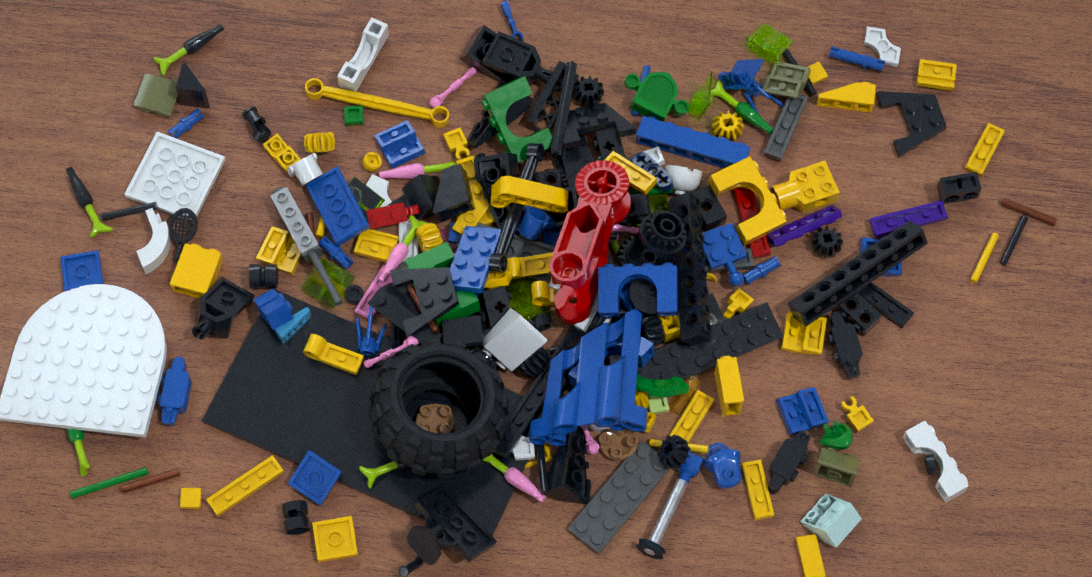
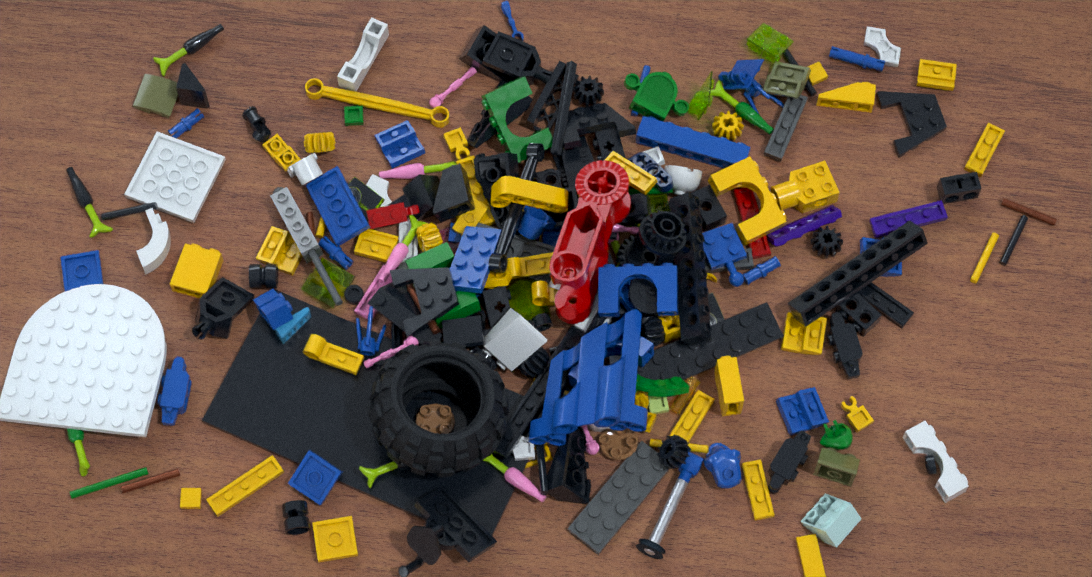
black piece [169,208,198,263] -> none
yellow tile [362,152,382,172] -> none
yellow plate [723,288,754,319] -> none

